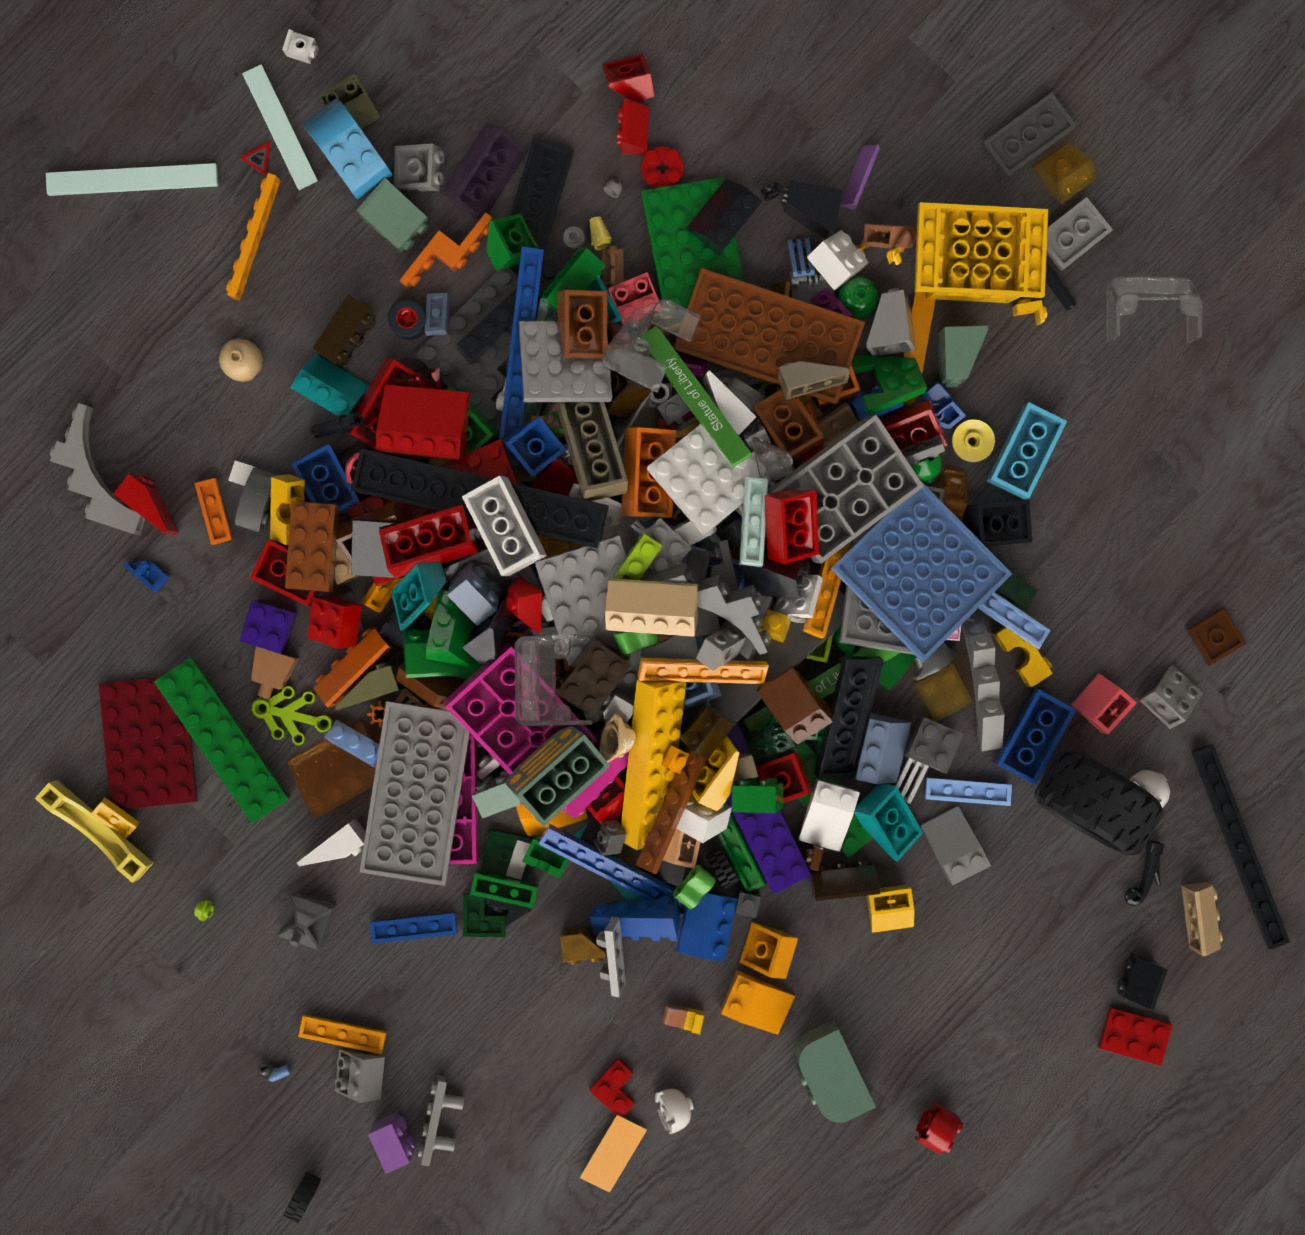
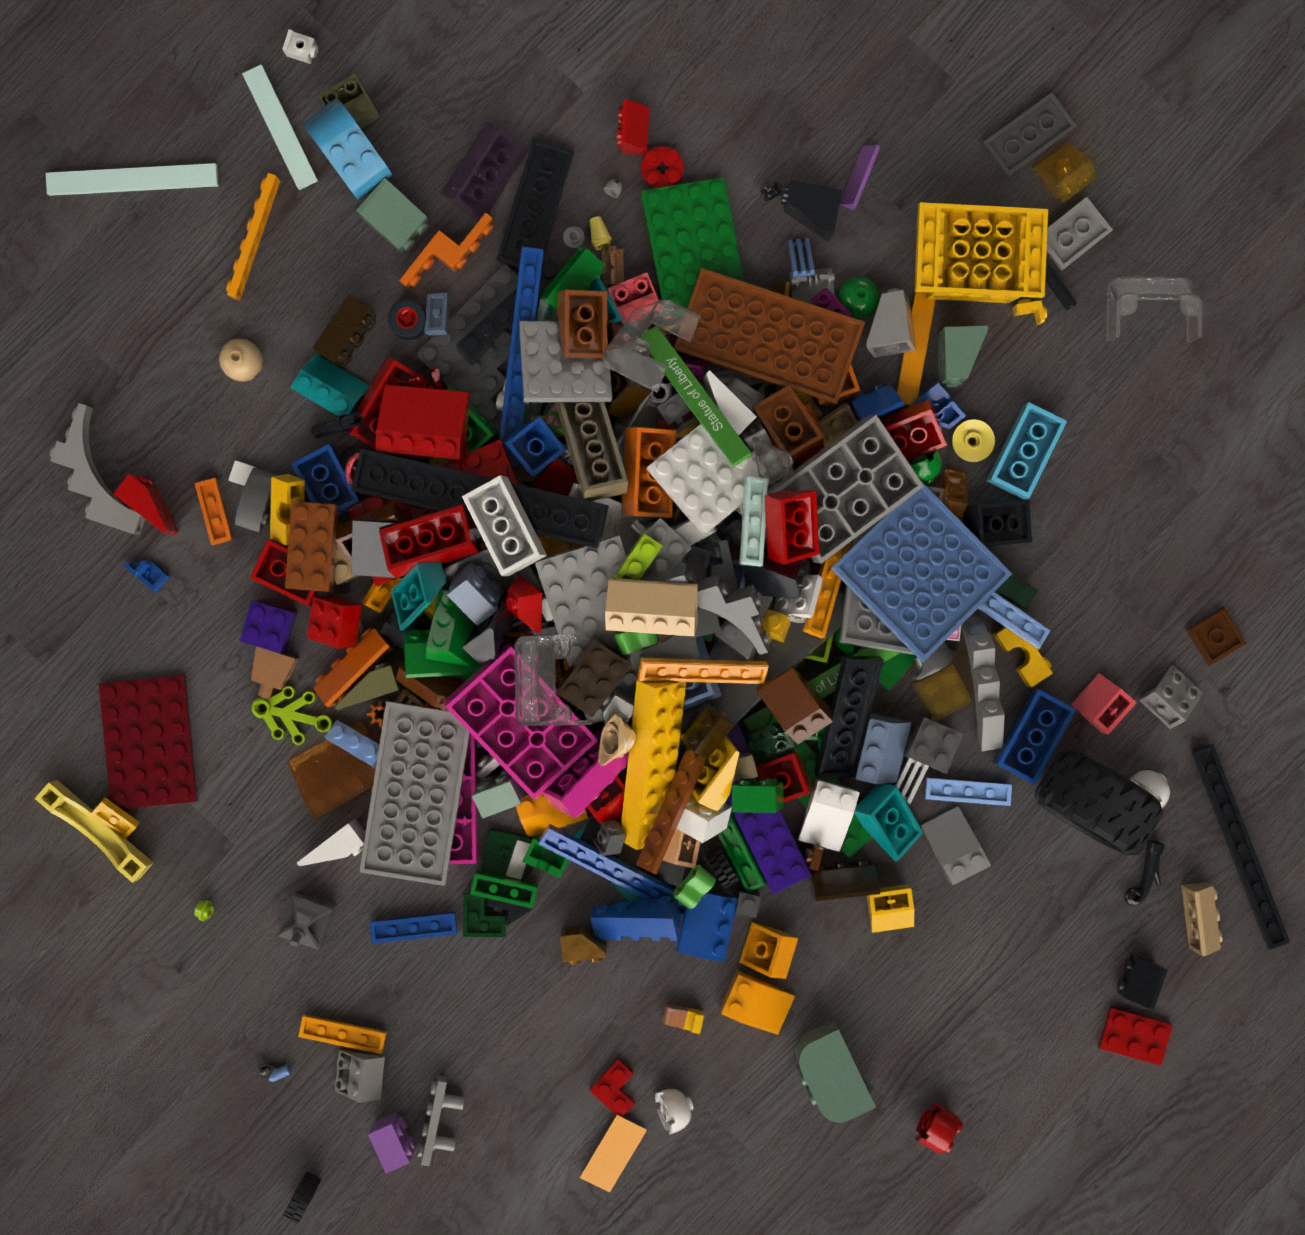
green brick [154,657,290,824] -> none
piece [229,141,270,201] -> none
light grey plate [394,144,444,192] -> none
green slope [487,214,539,271] -> none
sand green brick [506,726,610,826] -> none
light grey hinge [596,916,626,997] -> none
red slope [602,54,655,102] -> none
light orange plate [662,745,689,774] -> none
black slope [686,179,762,256] -> none
light grey brick [696,625,746,671] -> none
dark tan slope [778,361,850,400] -> none
white brick [807,230,869,290] -> none
green wing [851,355,927,416] -> none
nougat torso [856,224,917,265] -> none
dark grey plate [900,435,945,465] -> none

